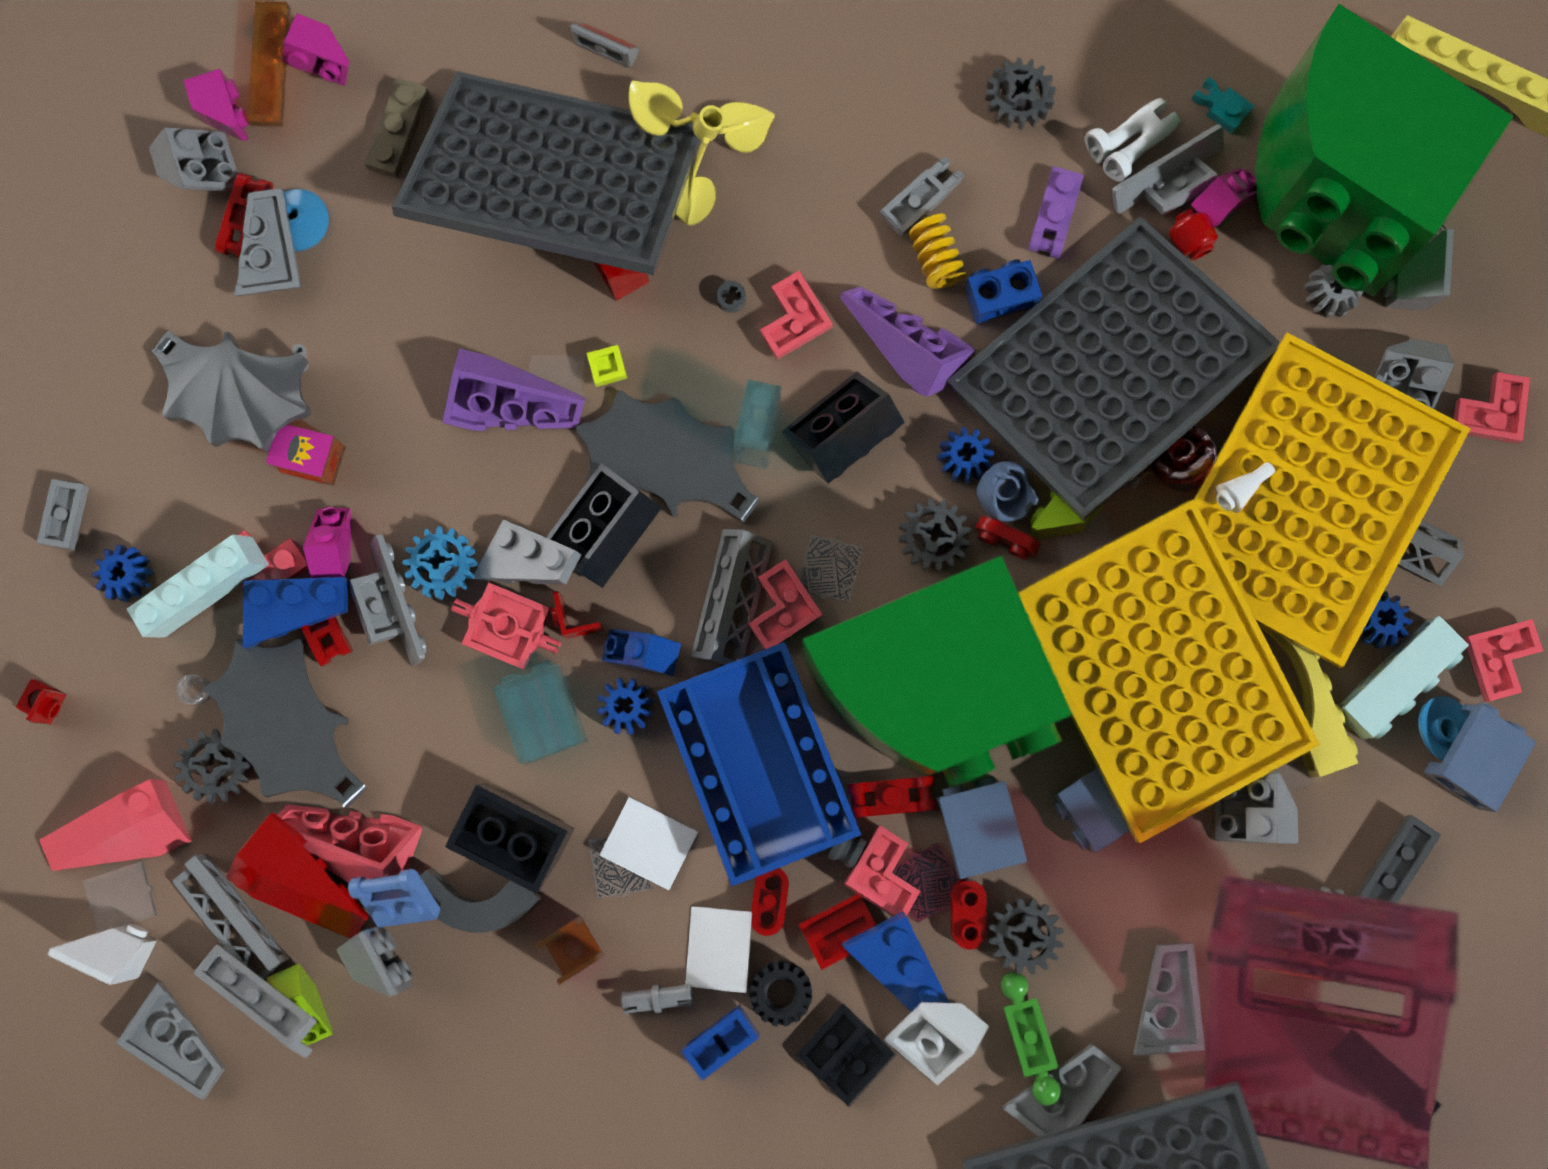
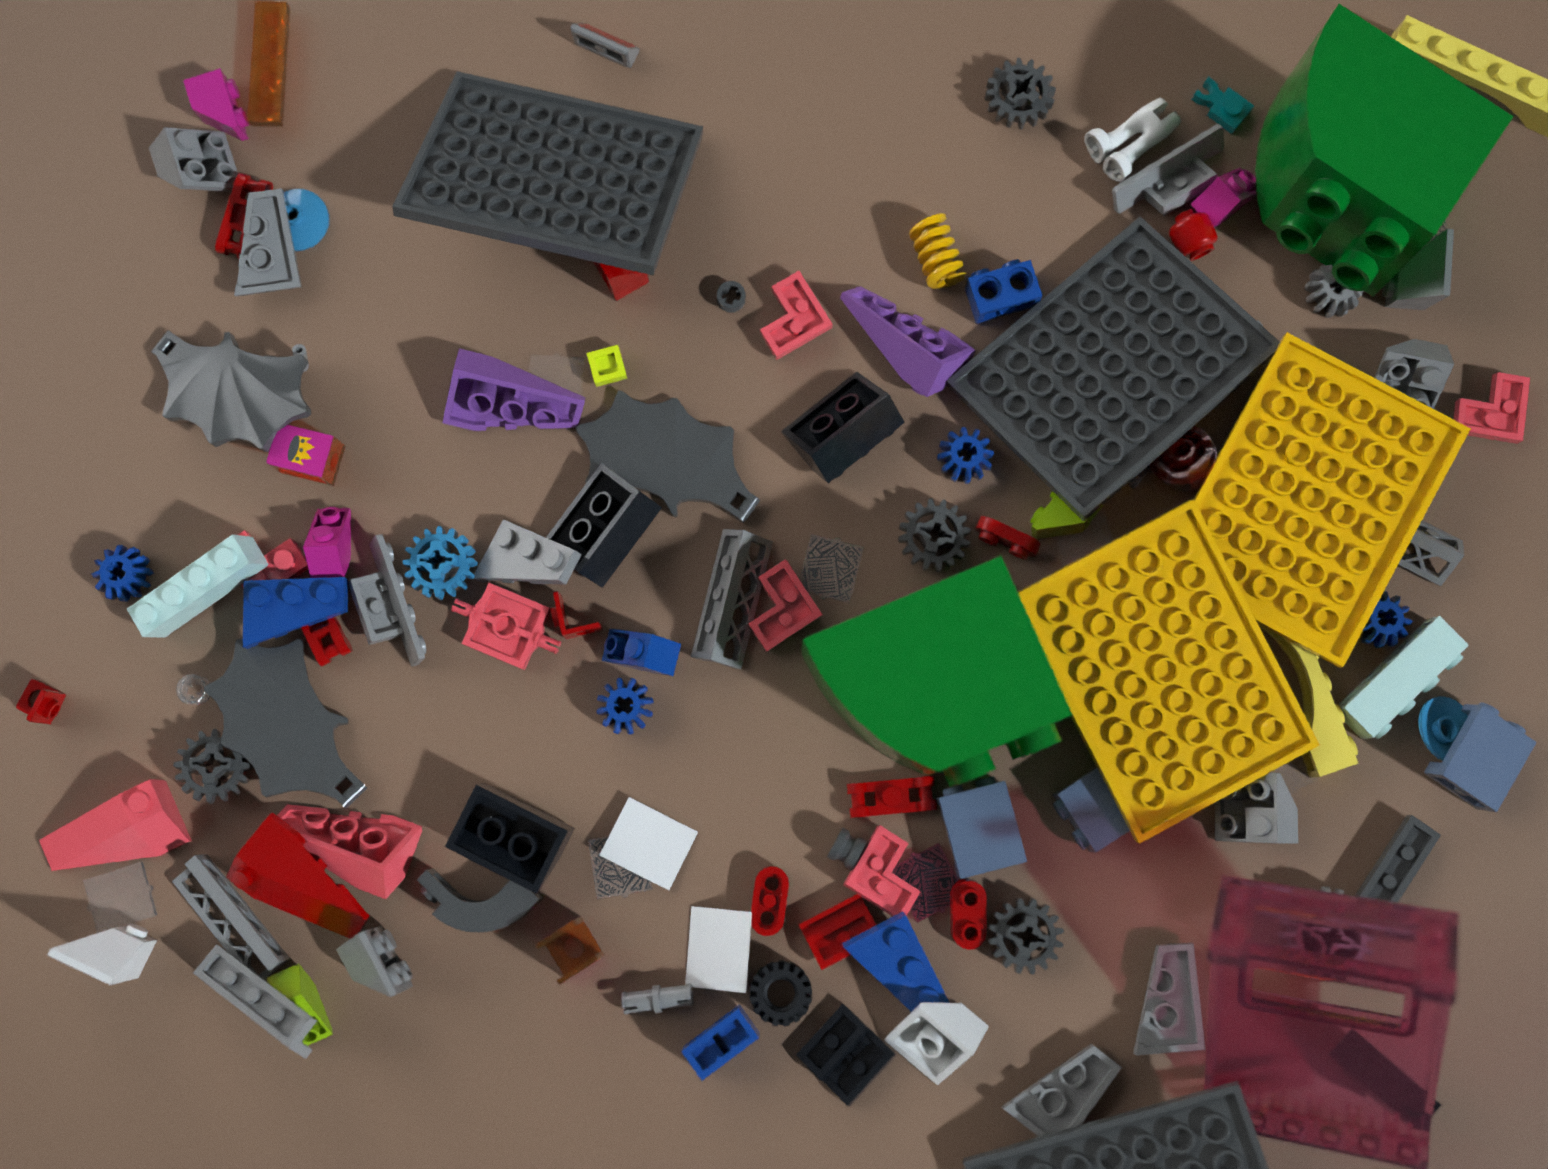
light grey plate [36,479,89,551] -> none
light grey wing [116,982,226,1100] -> none
dark pink slope [282,13,350,86] -> none
medium blue plate [348,869,441,928] -> none
dark tan plate [364,78,429,178] -> none
clear light blue brick [493,661,588,765] -> none
light yellow plant [629,80,775,225] -> none
blue slope [657,642,861,886] -> none
clear light blue brick [733,380,781,469] -> none
light grey hinge [880,156,965,238] -> none
sand blue hair [976,460,1038,523] -> none
bright green plate [1001,972,1061,1105] -> none
medium lavender plate [1028,166,1084,259] -> none
white cone [1216,462,1275,513] -> none
coral plate [1463,619,1543,702] -> none

